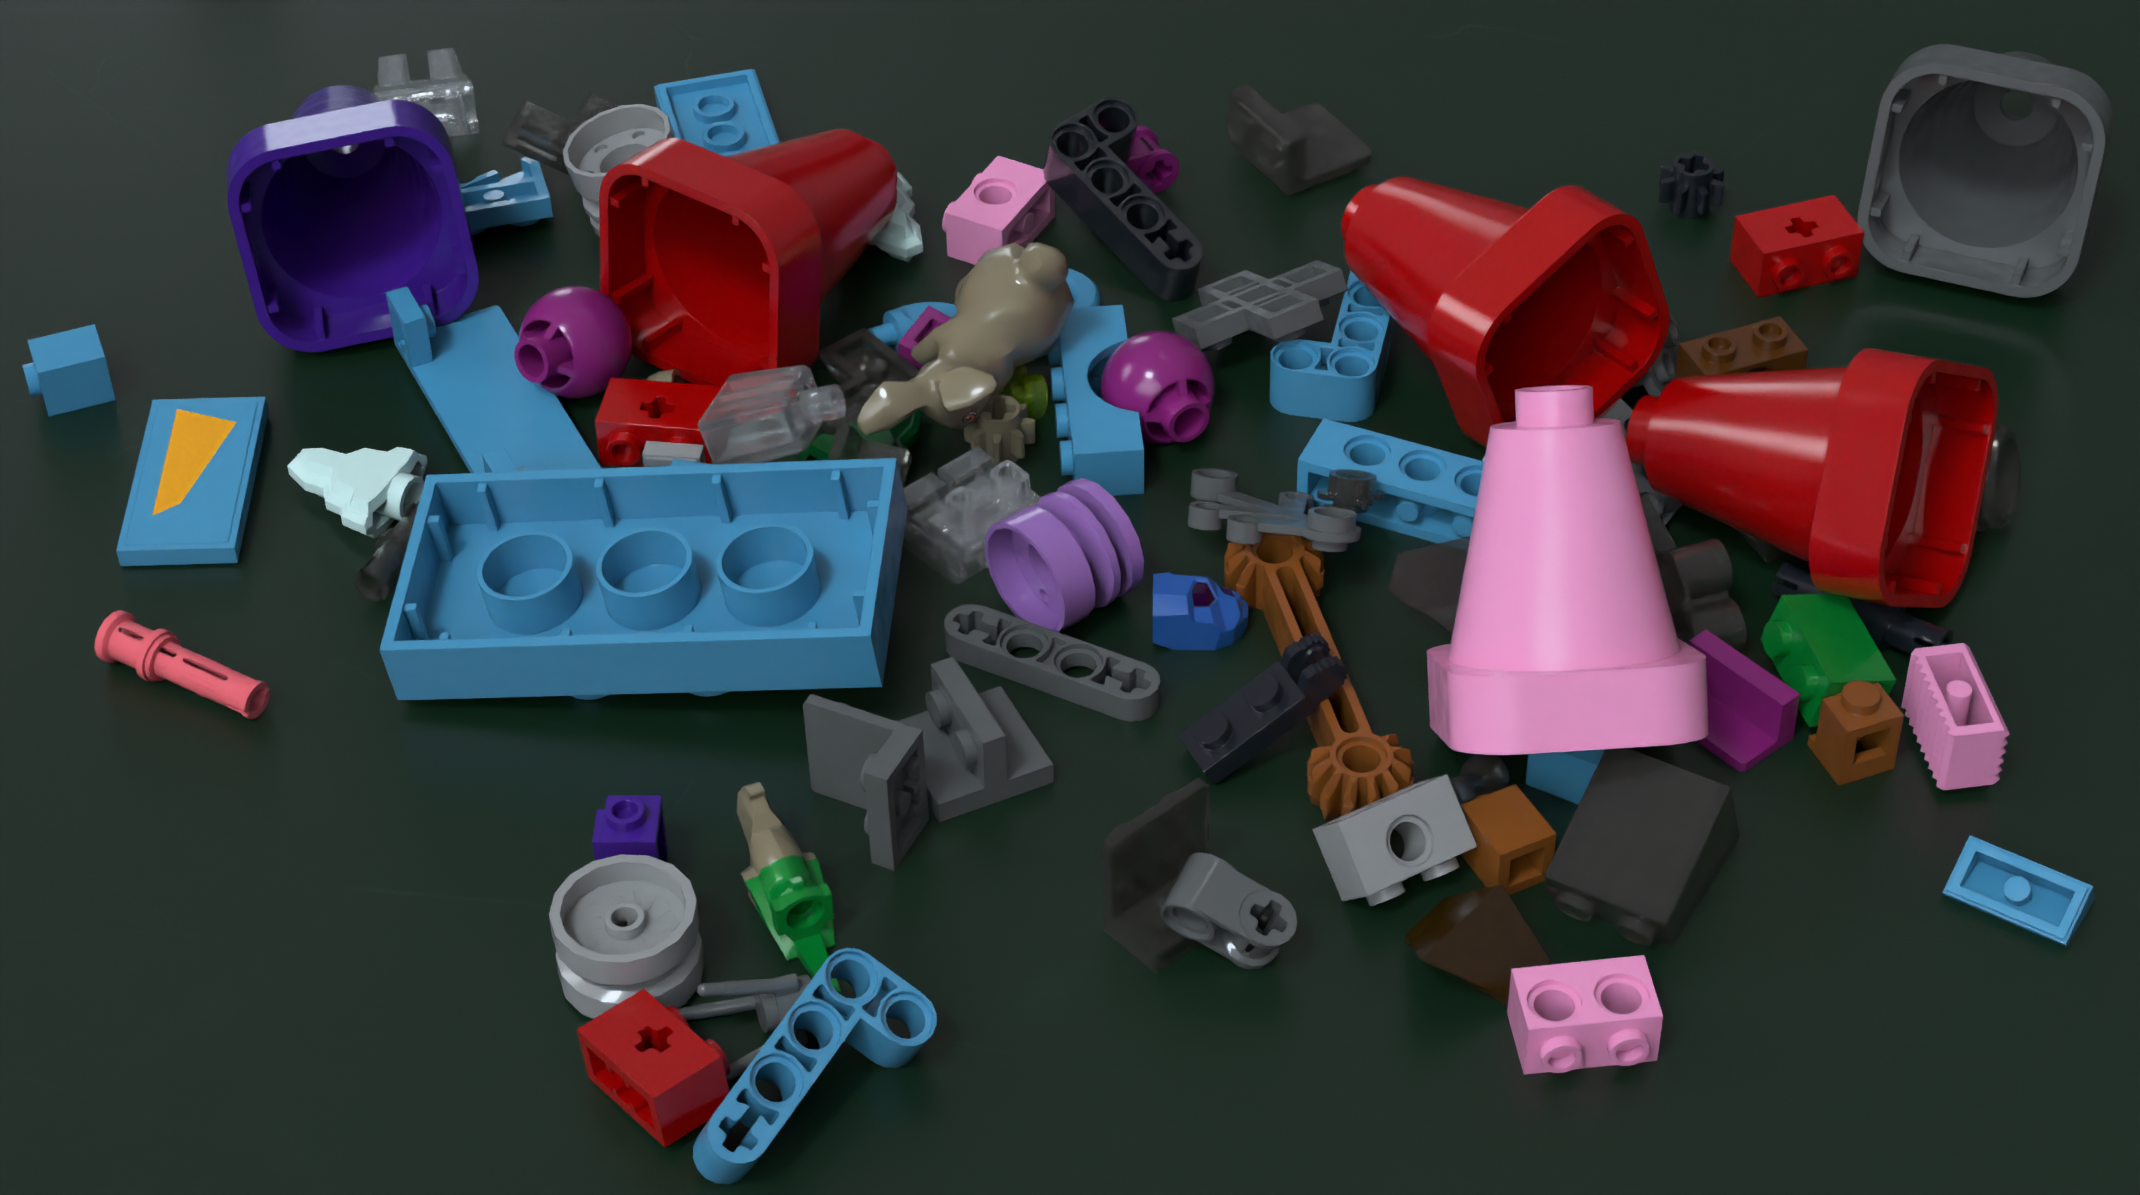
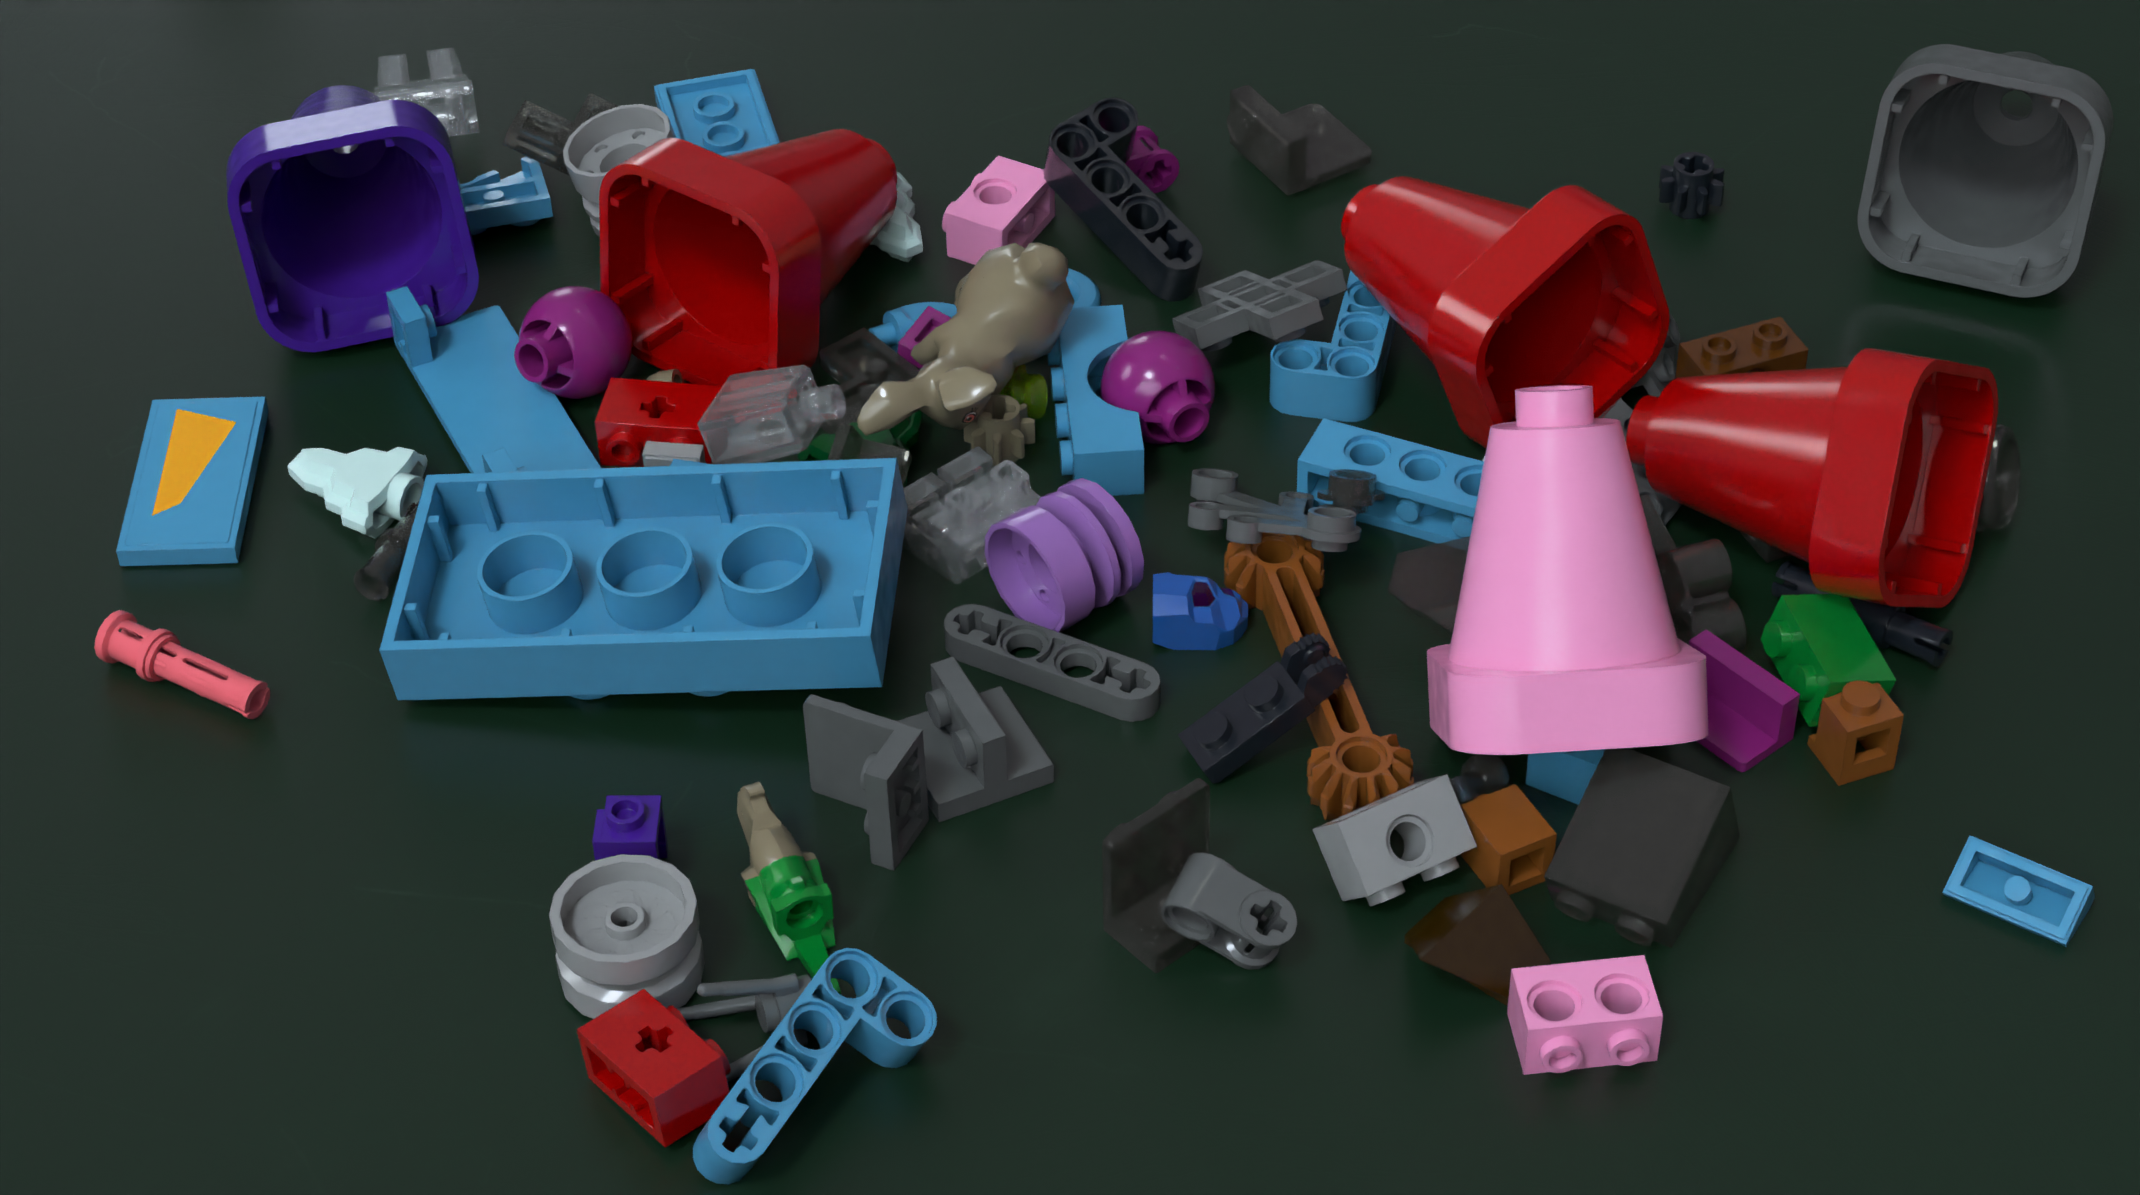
dark azure brick [22,324,116,417] -> none
red brick [1730,195,1864,298] -> none
bright pink brick [1901,643,2010,790] -> none

